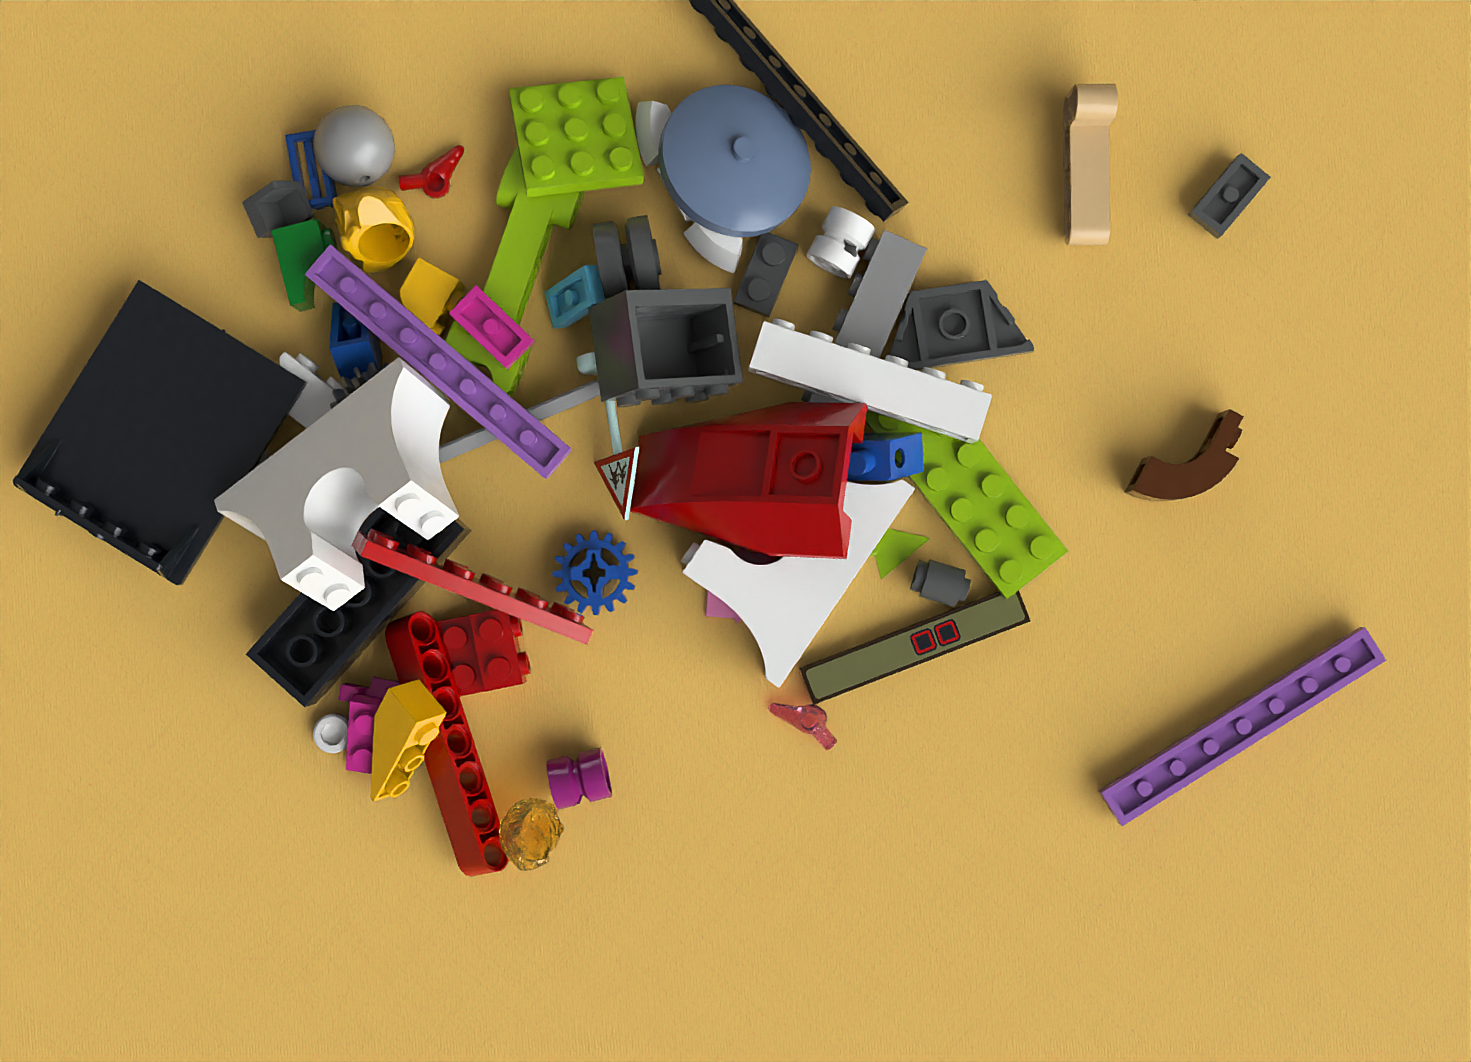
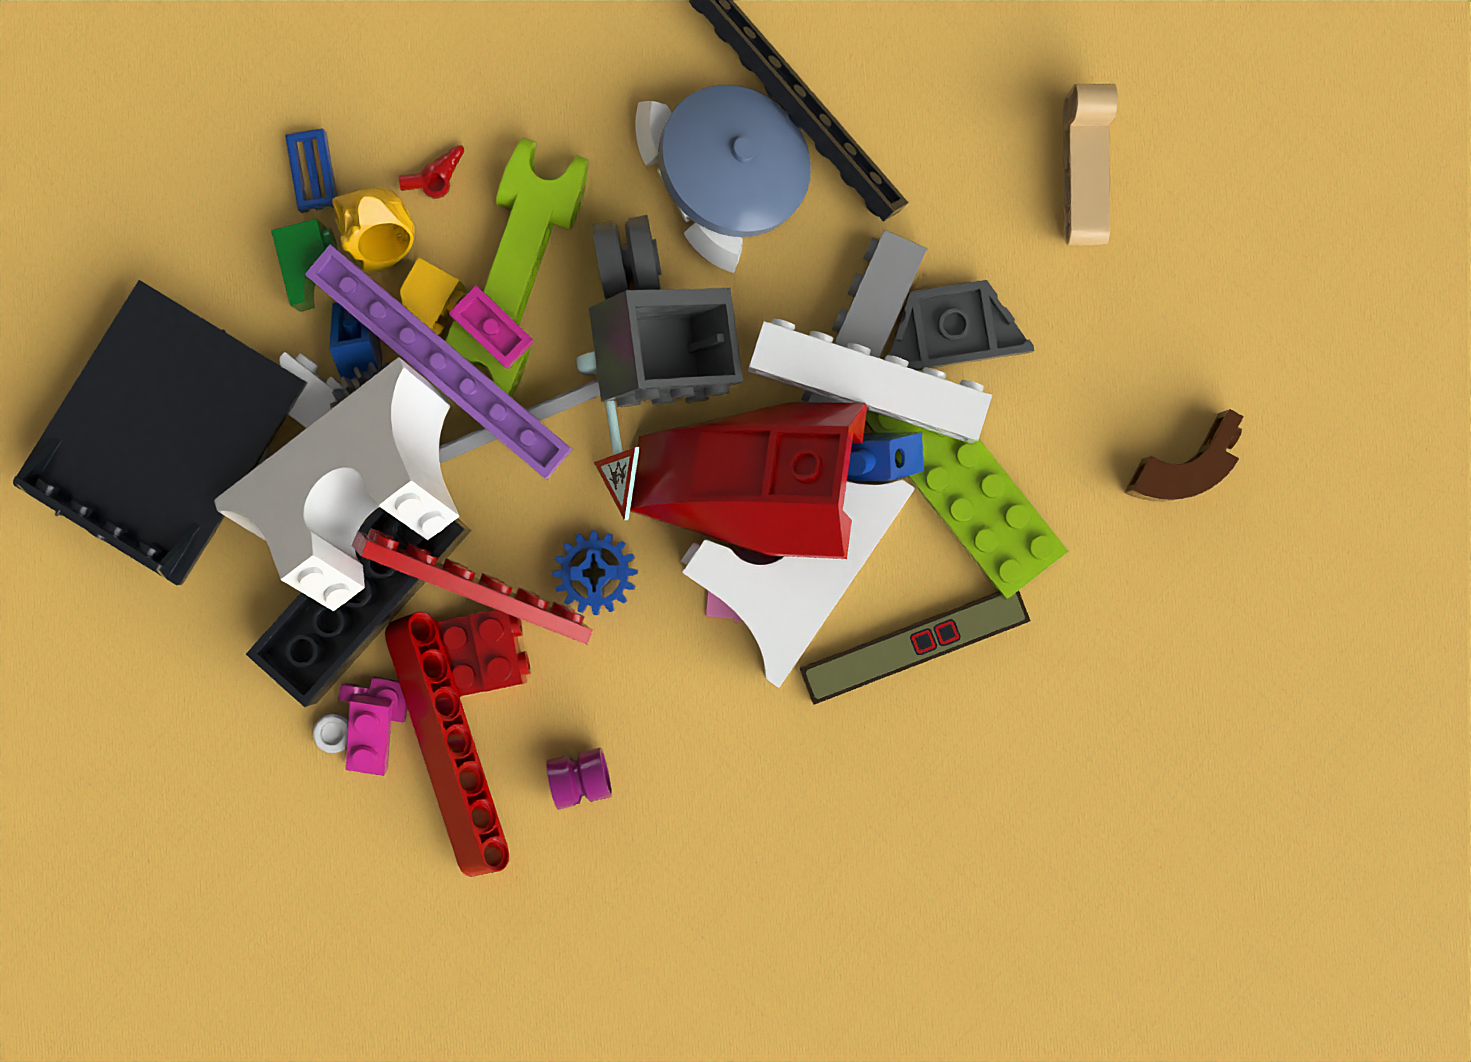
dark grey panel [242,181,314,238] -> none
light grey piece [313,105,395,187] -> none
yellow slope [370,679,447,802] -> none
clear yellow hair [499,797,564,871] -> none
lime plate [509,77,644,197] -> none
medium azure plate [545,265,605,329] -> none
dark grey plate [734,232,798,318] -> none
clear pink animal [768,703,837,750] -> none
white wheel [806,206,876,279] -> none
lime piece [869,528,930,579] -> none
dark grey brick [910,559,971,607] -> none
medium lavender plate [1098,627,1386,826] -> none
dark grey plate [1188,153,1271,239] -> none

